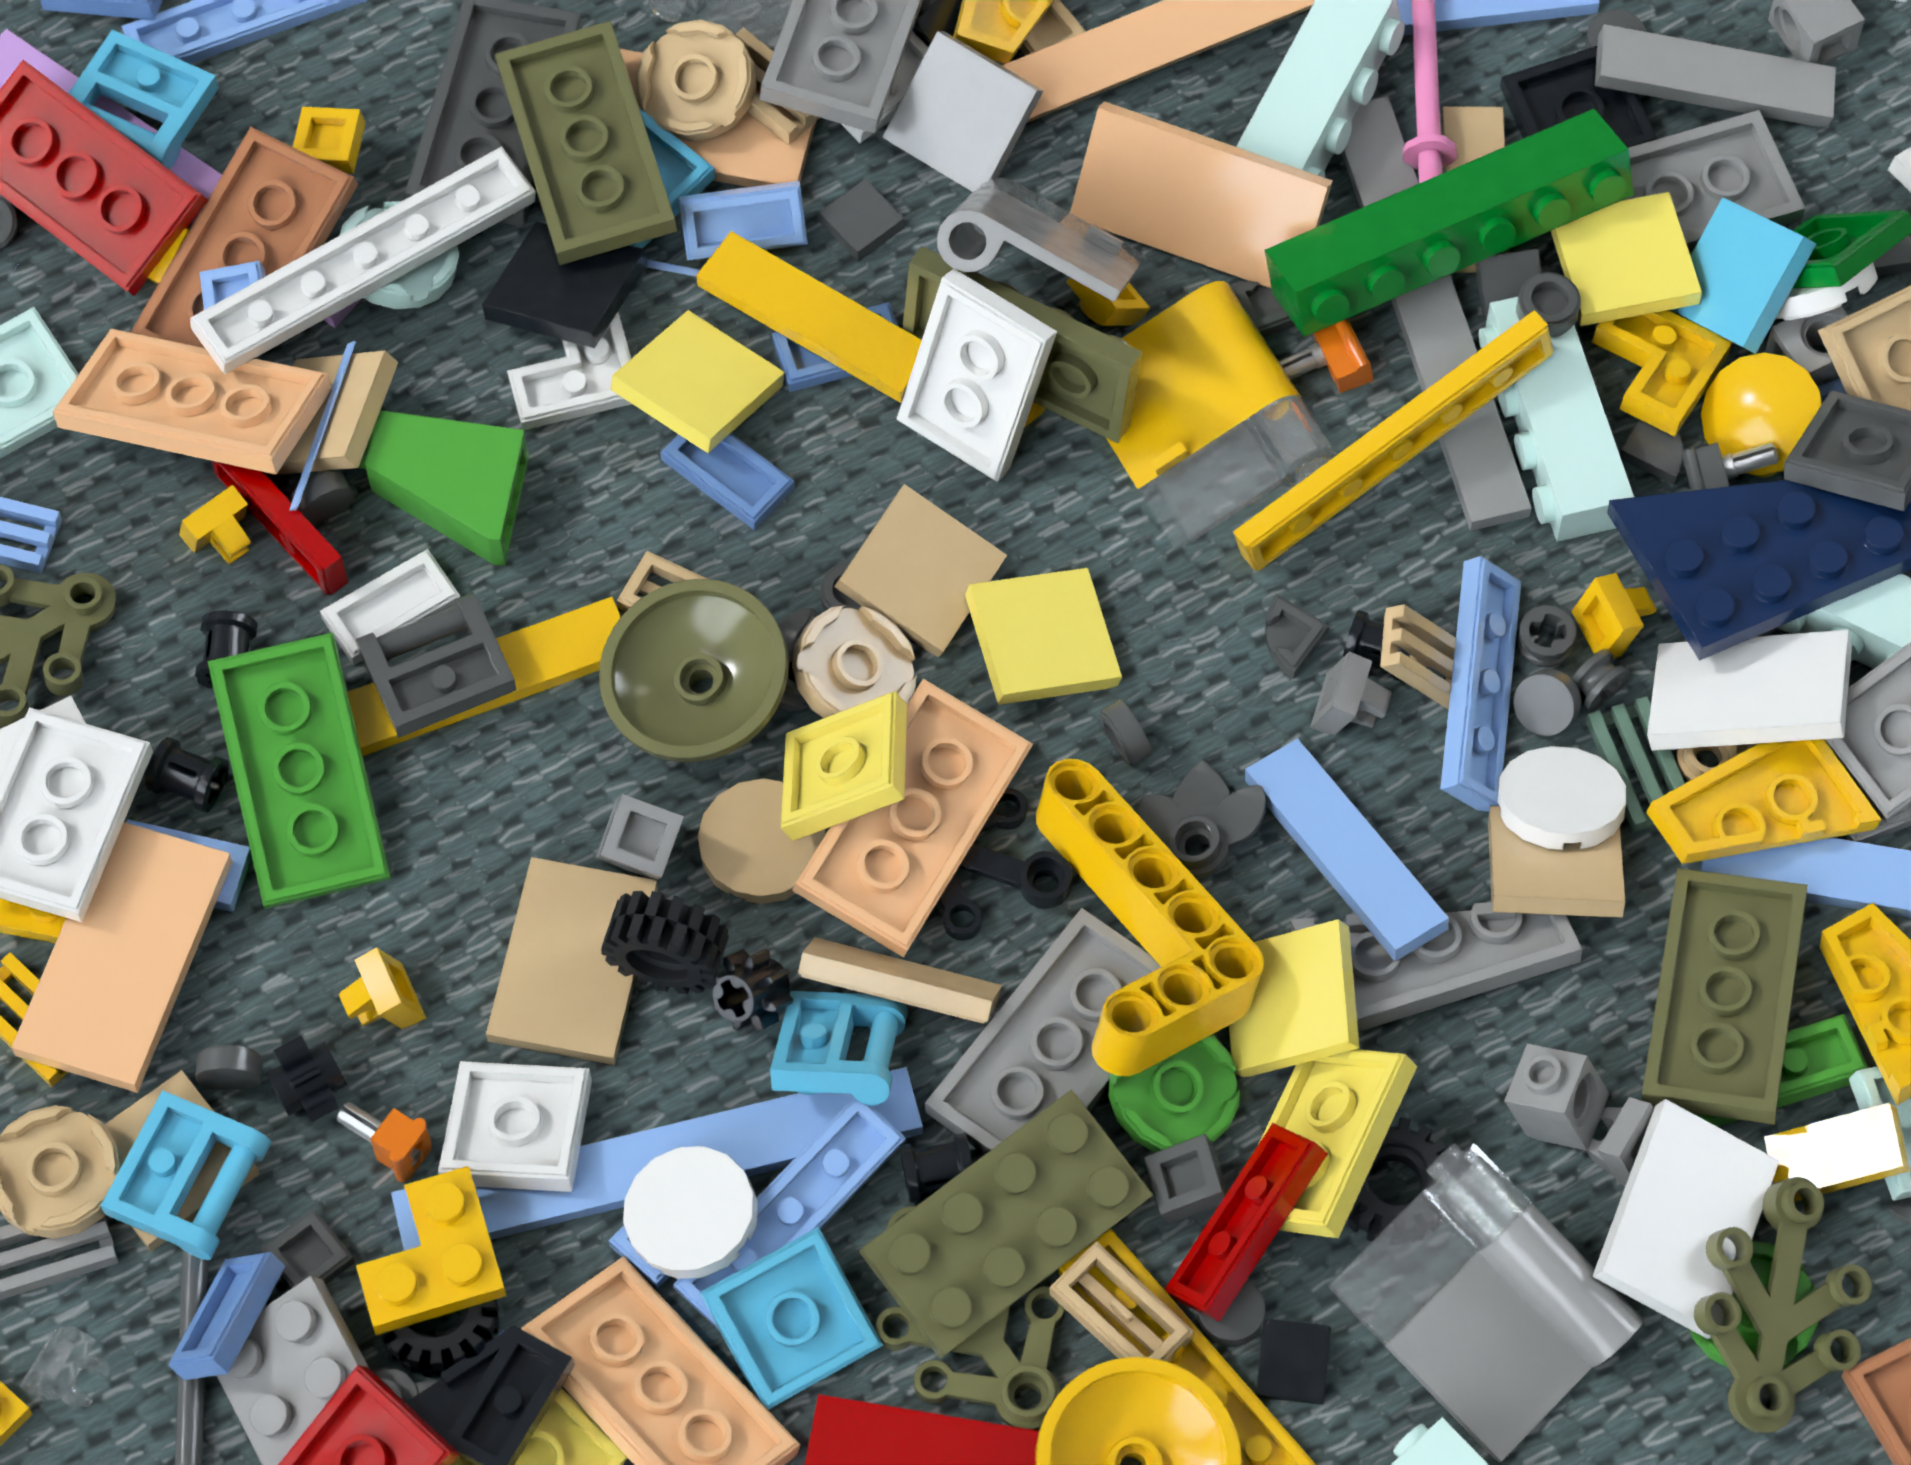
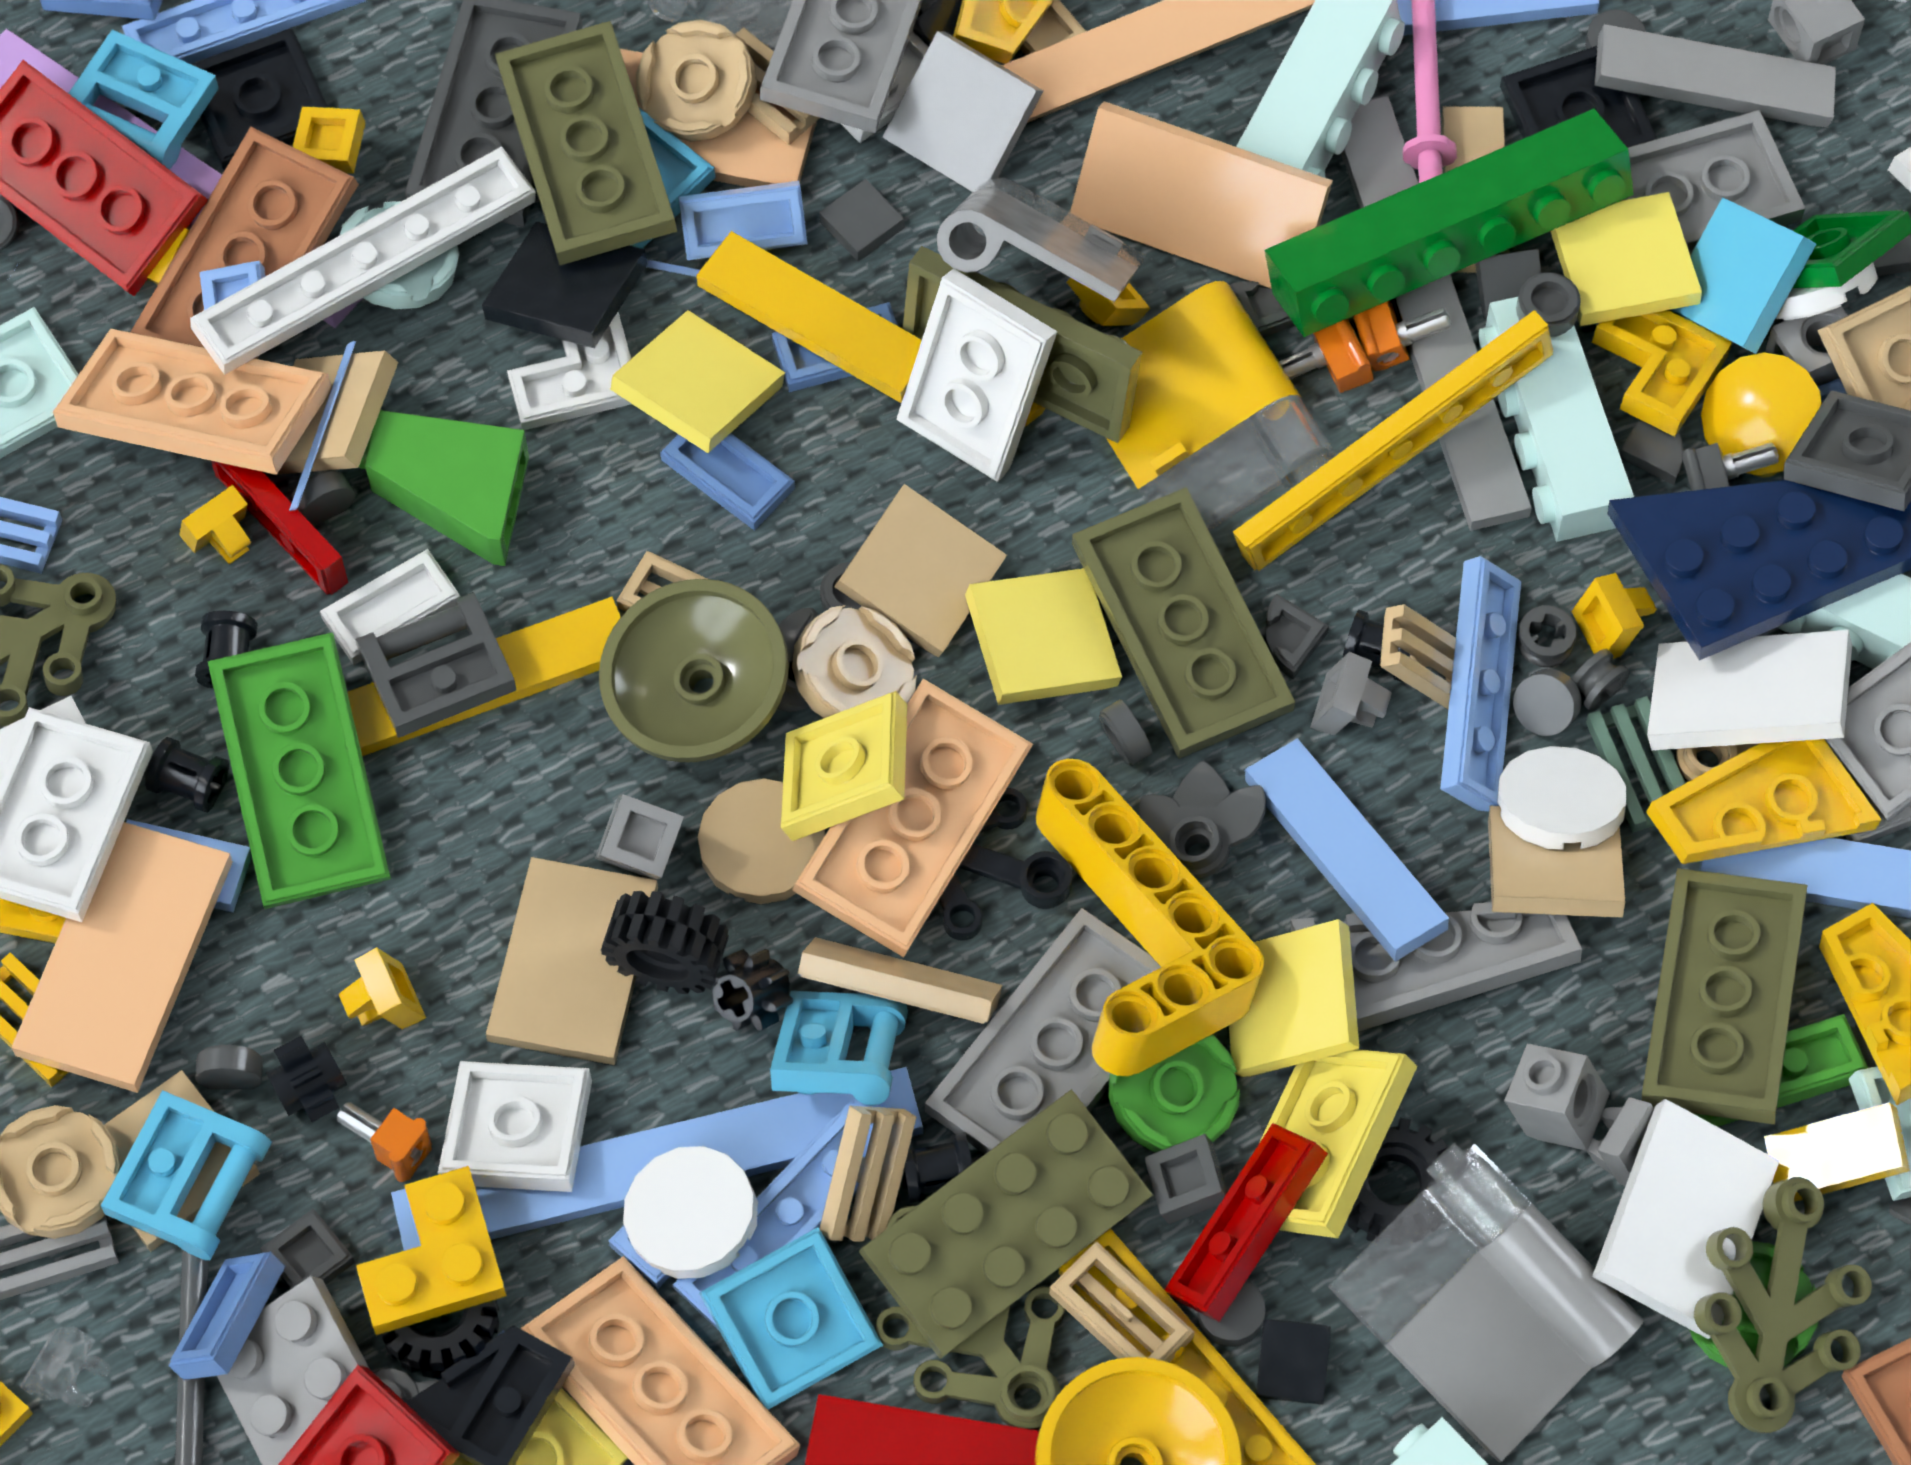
none -> black tile [191,28,328,170]
none -> tan tile [819,1106,916,1242]
none -> olive plate [1072,487,1295,759]
none -> orange piece [1353,301,1451,372]

